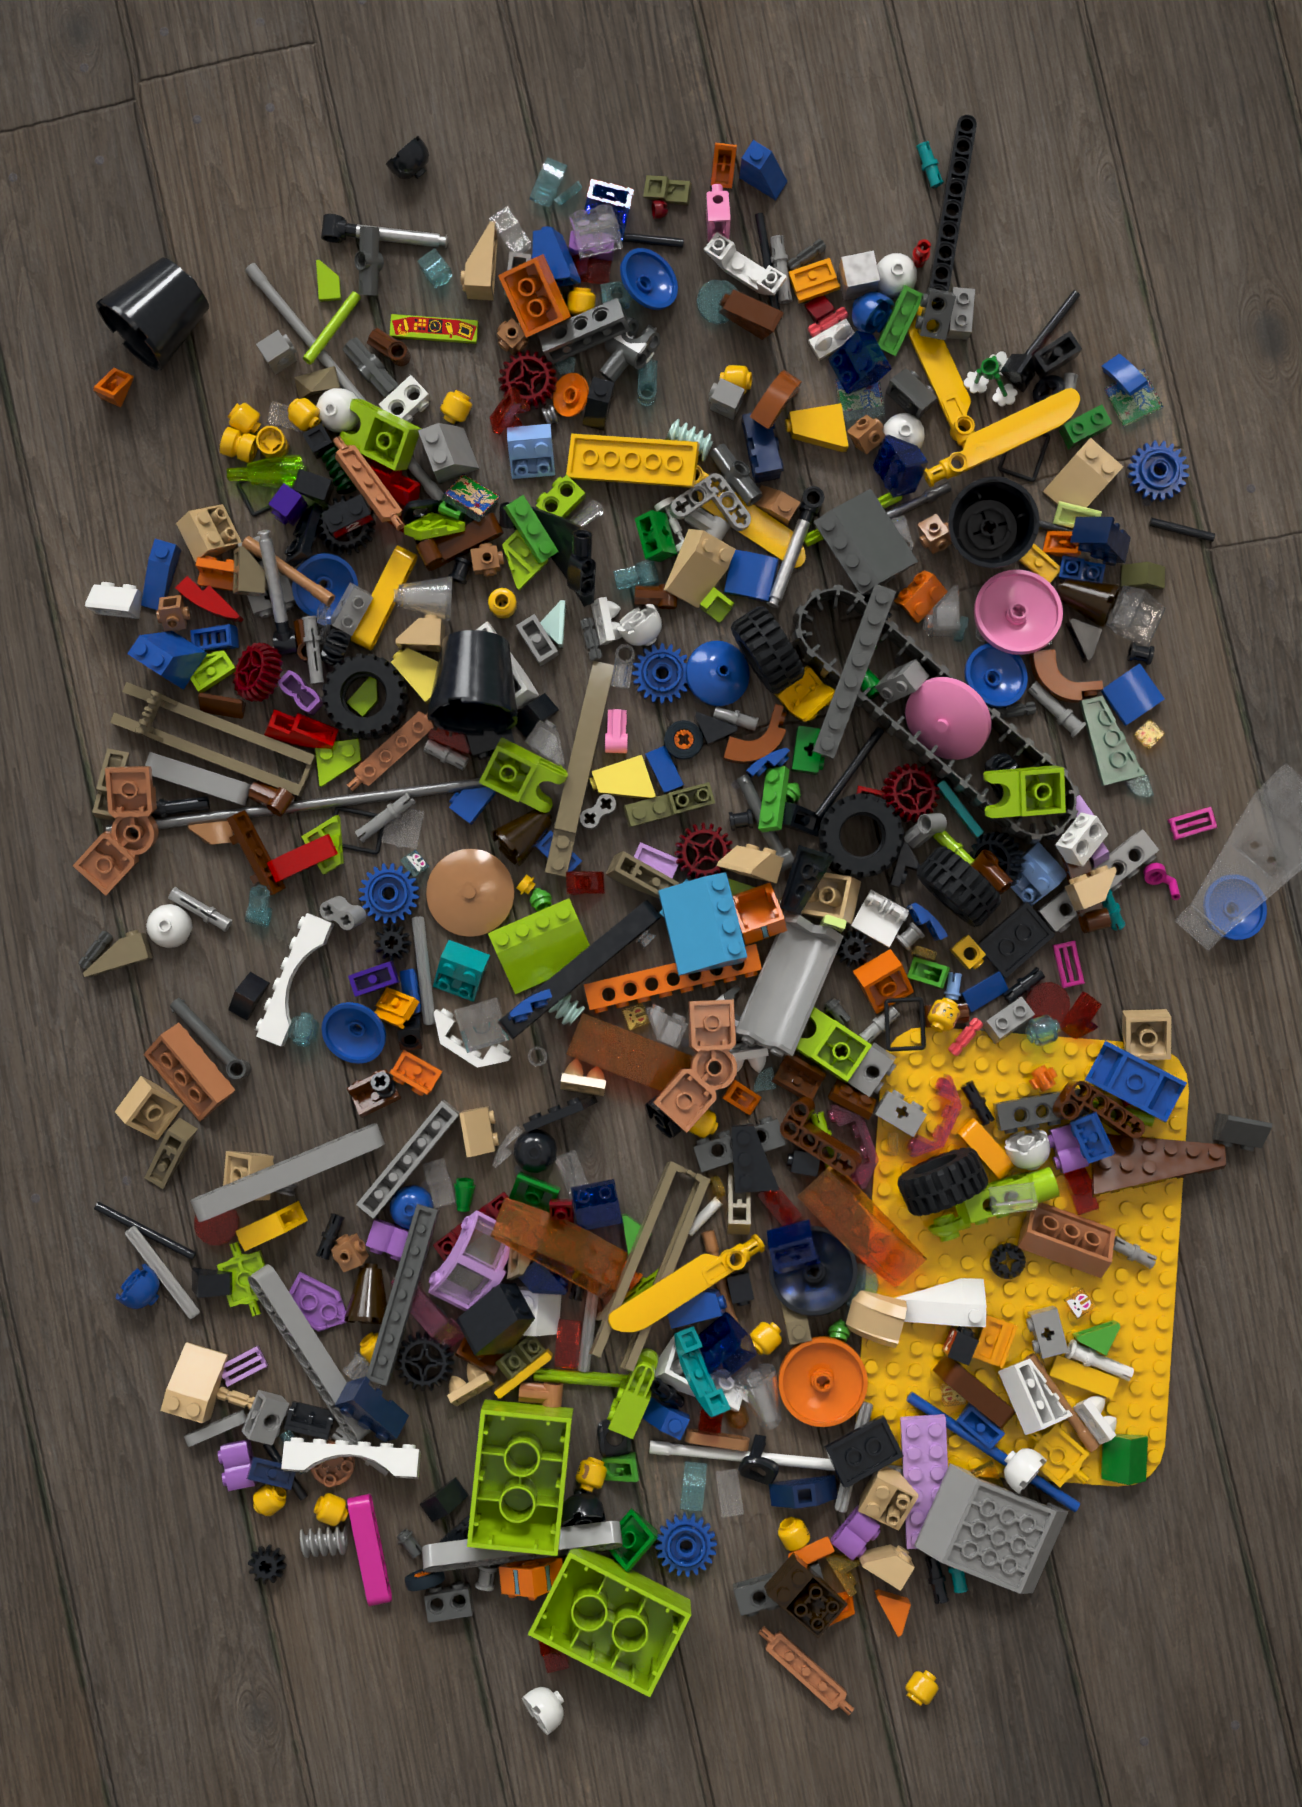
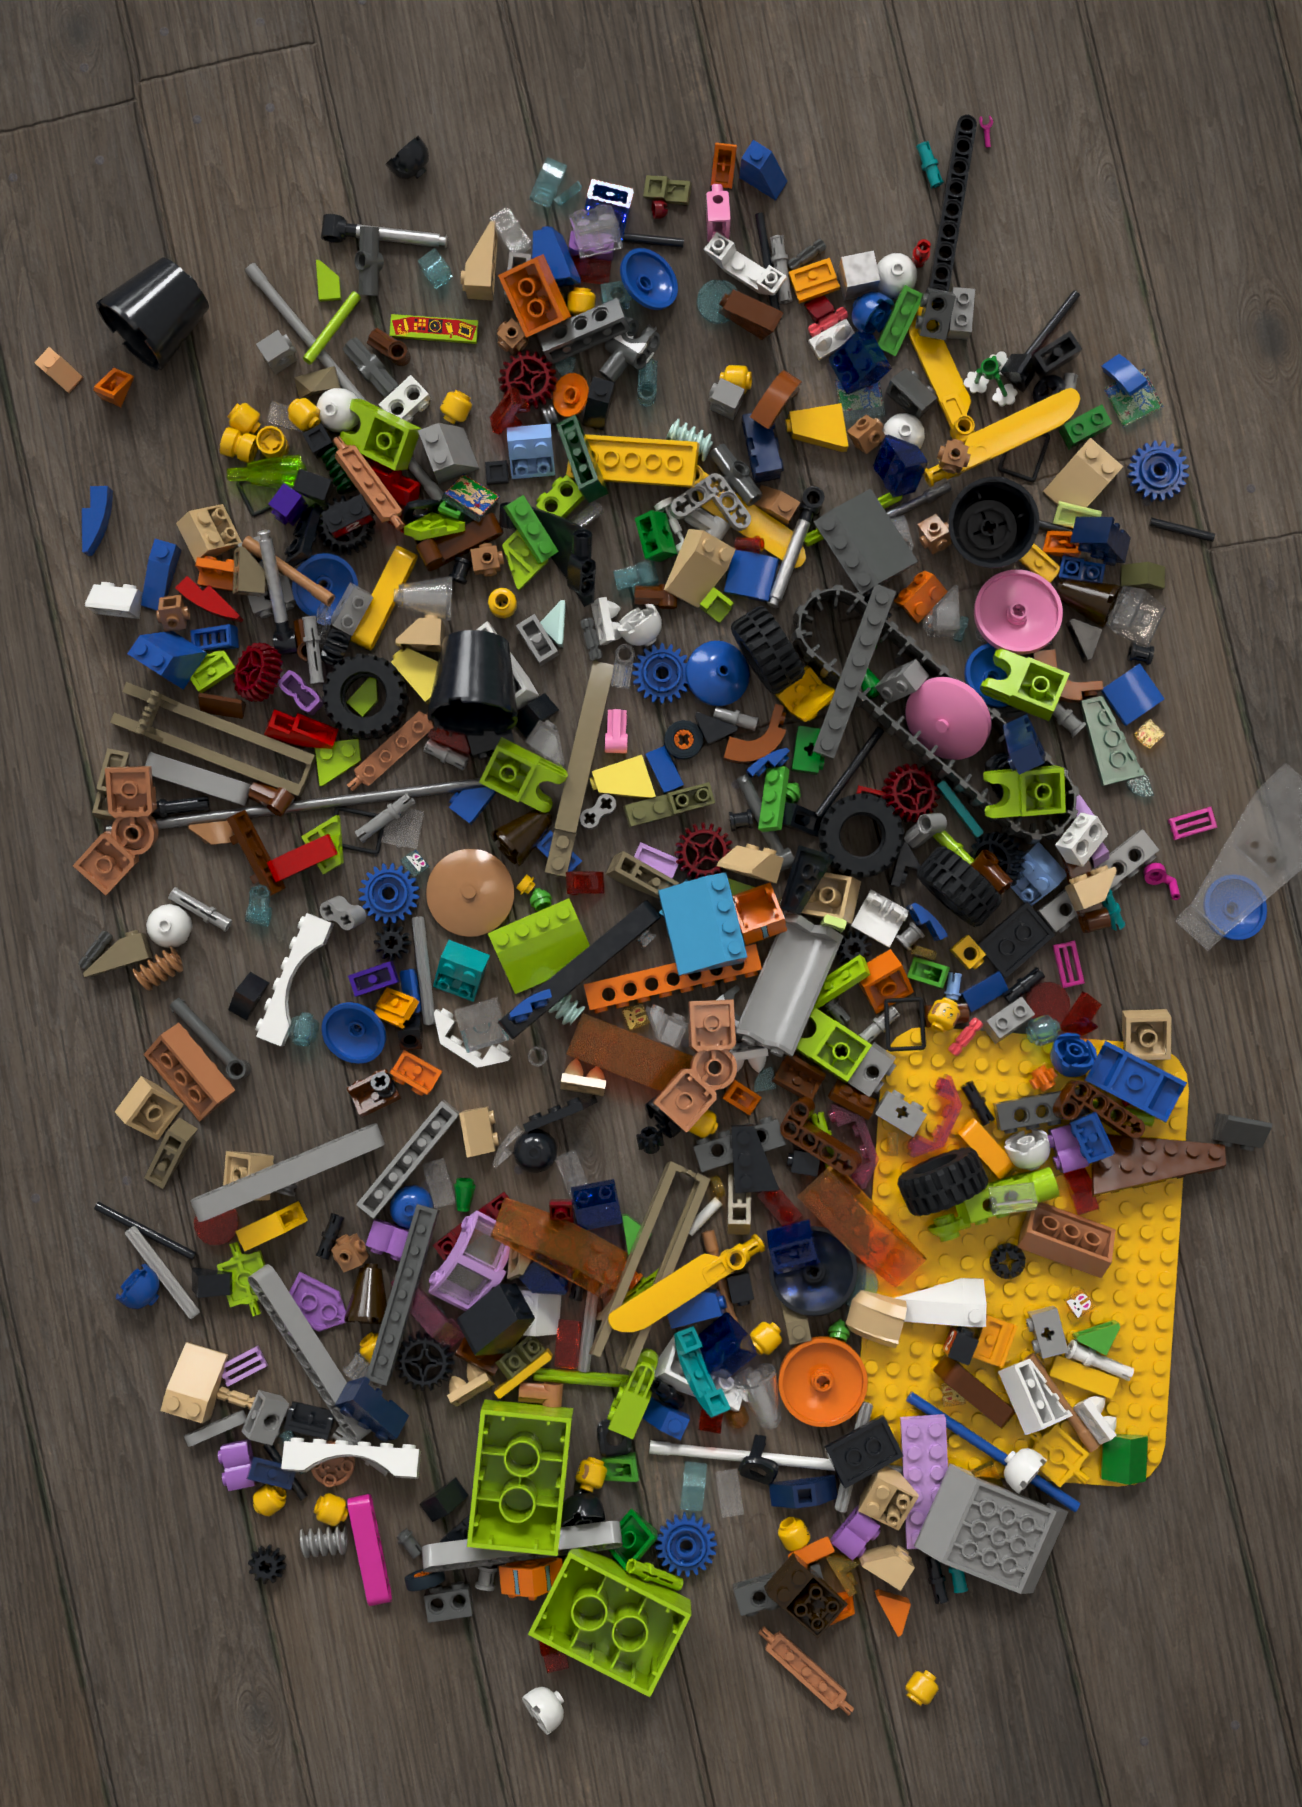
green slope [509,1171,560,1220] -> none
medium nougat beam [684,1428,750,1451] -> none
blue slope [956,1402,1005,1450] -> none
light grey pin [1113,1236,1157,1269] -> none
none -> light nougat slope [35,347,83,393]
none -> blue slope [82,486,113,556]
none -> medium nougat piece [133,946,183,991]
none -> black tile [485,460,509,485]
none -> dark green slope [556,414,609,503]
none -> lime pin [626,1558,683,1591]
none -> black gear [636,1126,664,1154]
none -> clear red pin [735,535,764,553]
none -> lime plate [814,955,871,1009]
none -> medium nougat brick [937,439,971,474]
none -> dark pink hand [979,115,993,148]
none -> lime brick [980,649,1070,721]
none -> dark blue wedge [1002,714,1046,775]
none -> blue cylinder [1050,1033,1097,1078]

